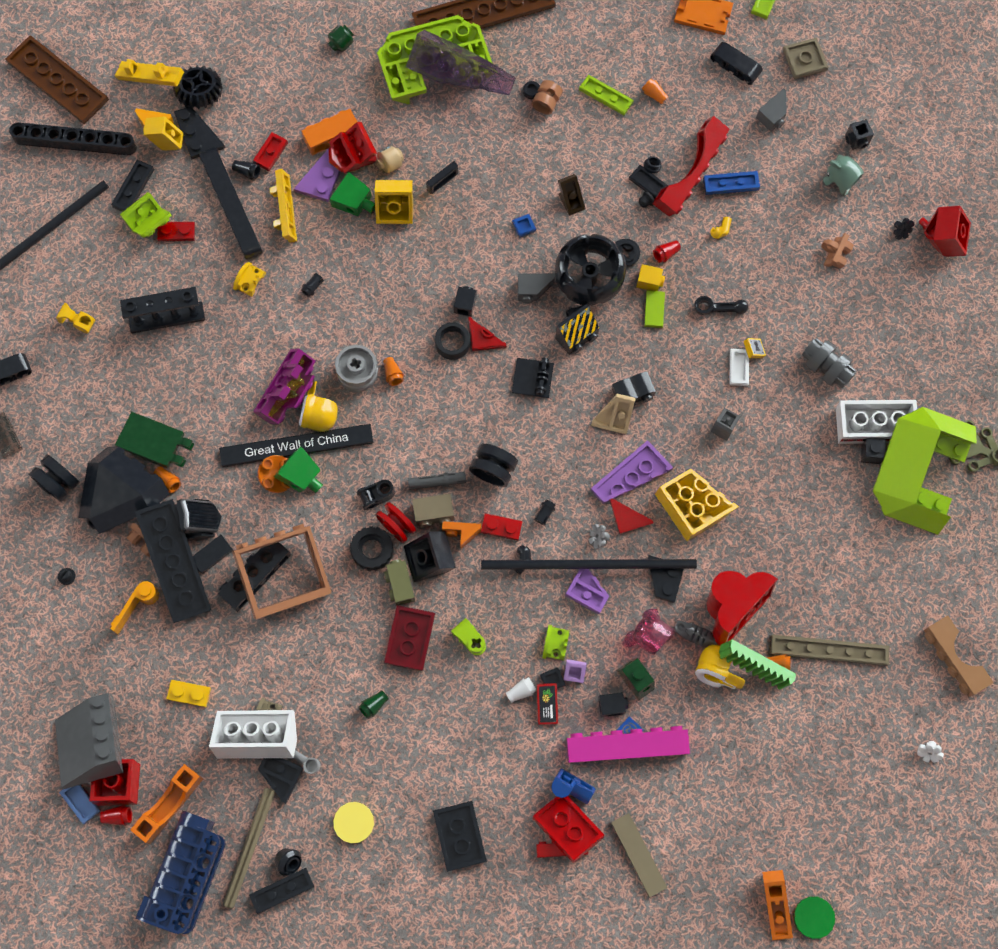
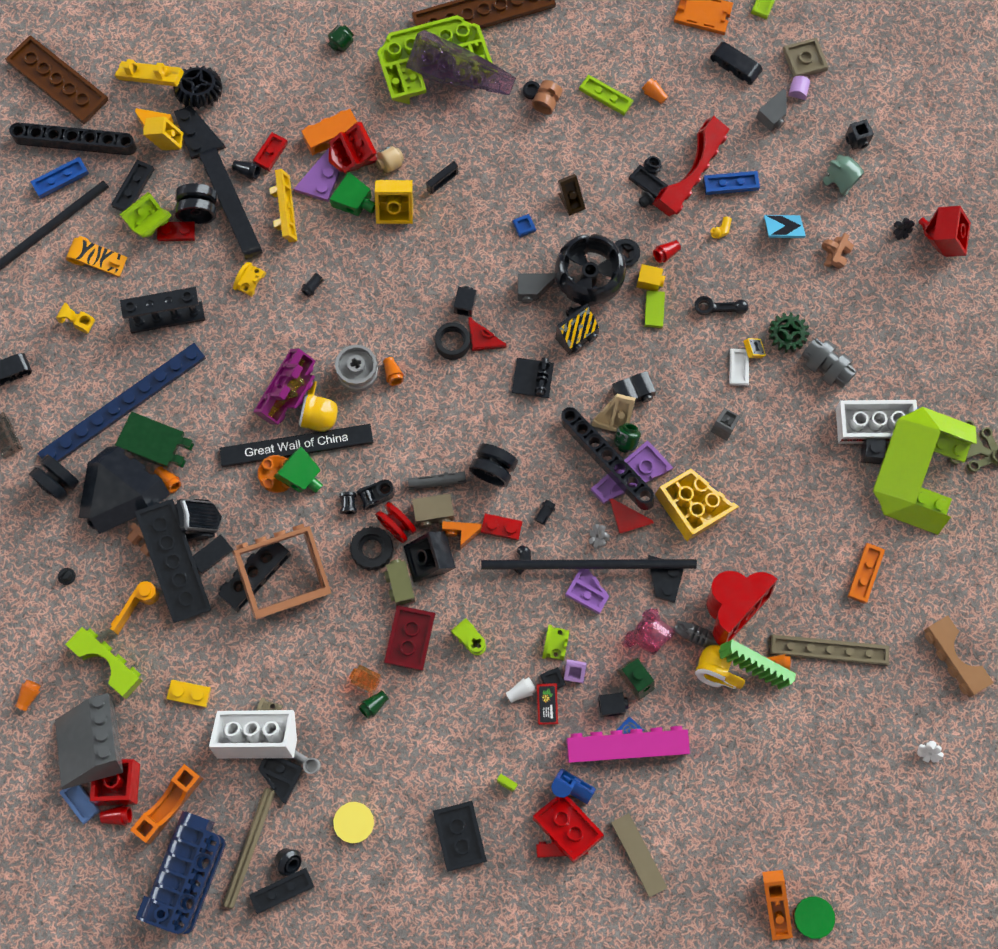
none -> orange cone [15,679,41,711]
none -> blue plate [30,157,89,199]
none -> dark blue plate [38,343,206,462]
none -> lime arch [65,627,143,699]
none -> light orange door [66,236,127,277]
none -> black wheel [175,183,217,224]
none -> black bush [339,492,357,515]
none -> clear orange brick [349,664,382,696]
none -> lime tile [497,773,518,792]
none -> black beam [561,407,654,510]
none -> dark green head [613,423,641,453]
none -> medium azure piece [764,215,806,238]
none -> dark green gear [768,312,810,353]
none -> lavender brick [788,76,810,100]
none -> orange plate [847,543,885,604]

